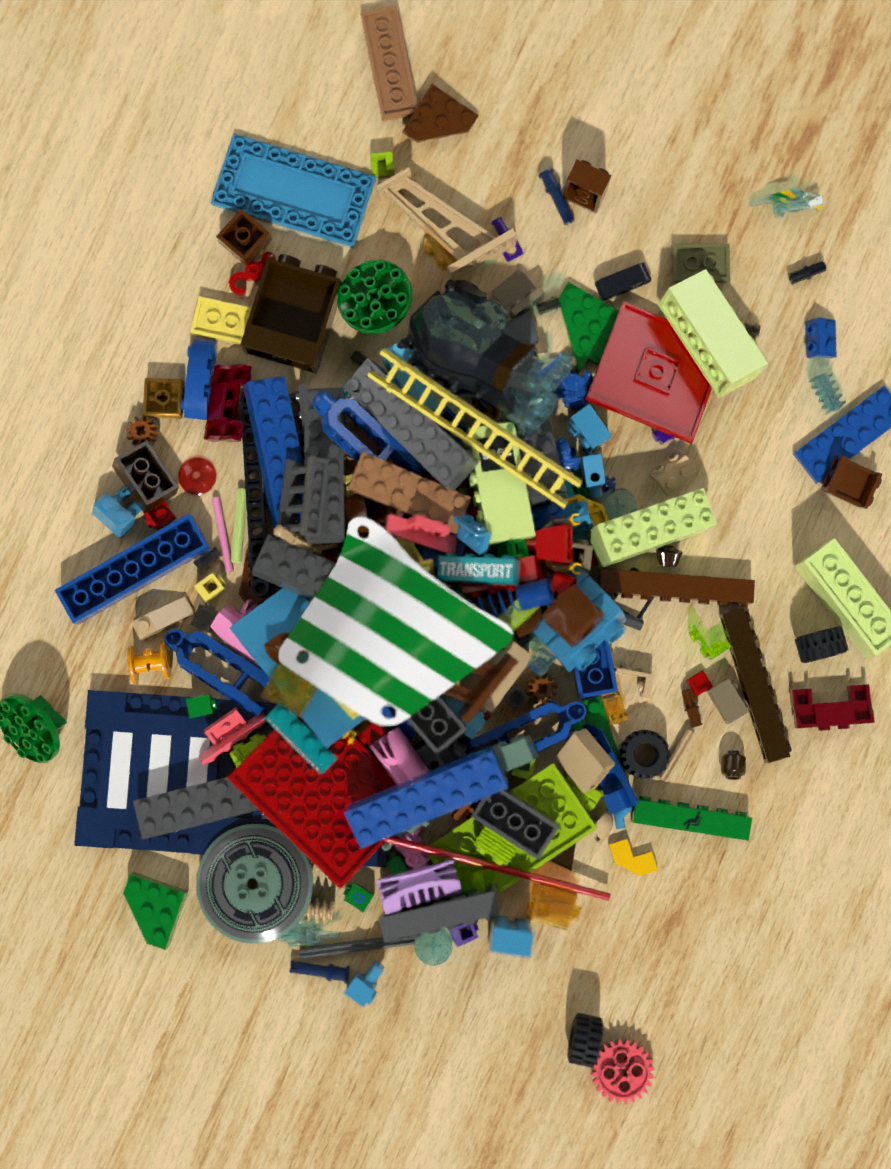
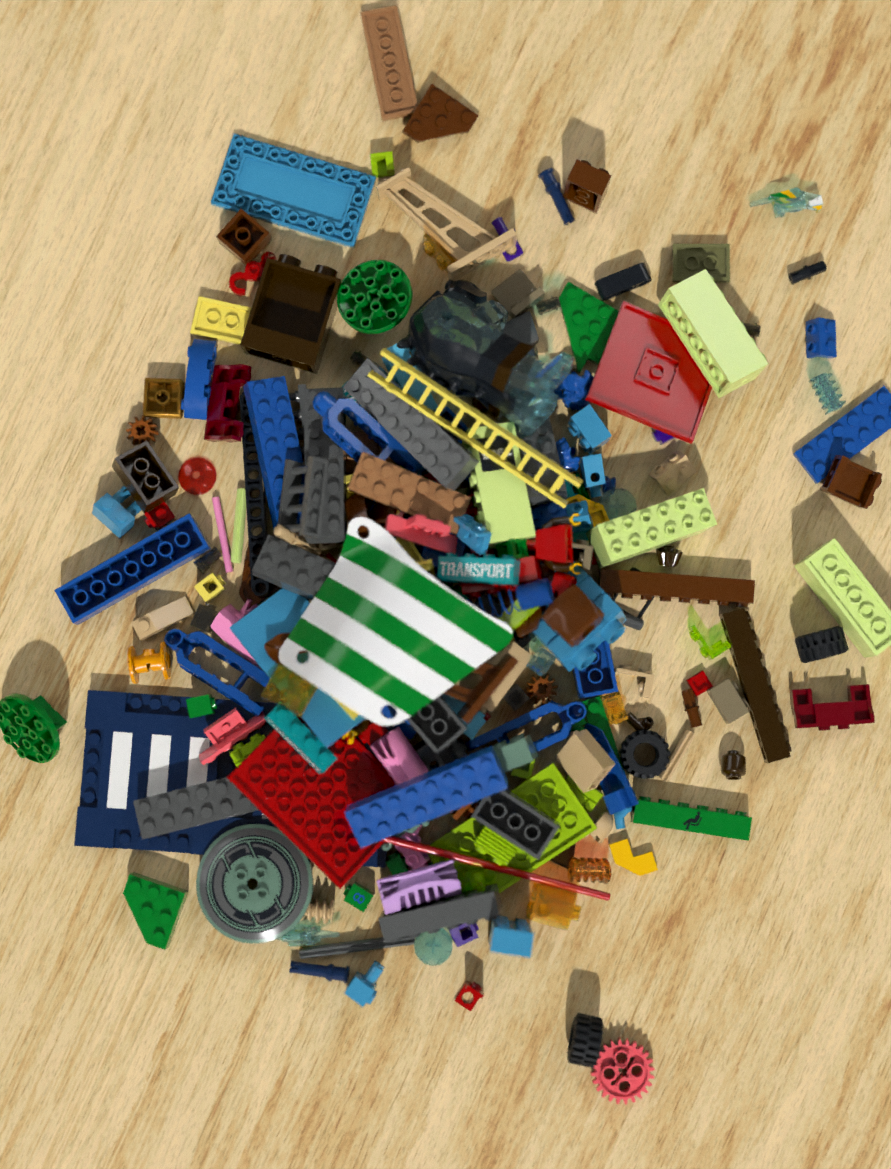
none -> red bracket [455,981,484,1011]
none -> clear orange piece [567,857,611,883]
none -> dark brown arm [624,712,654,731]

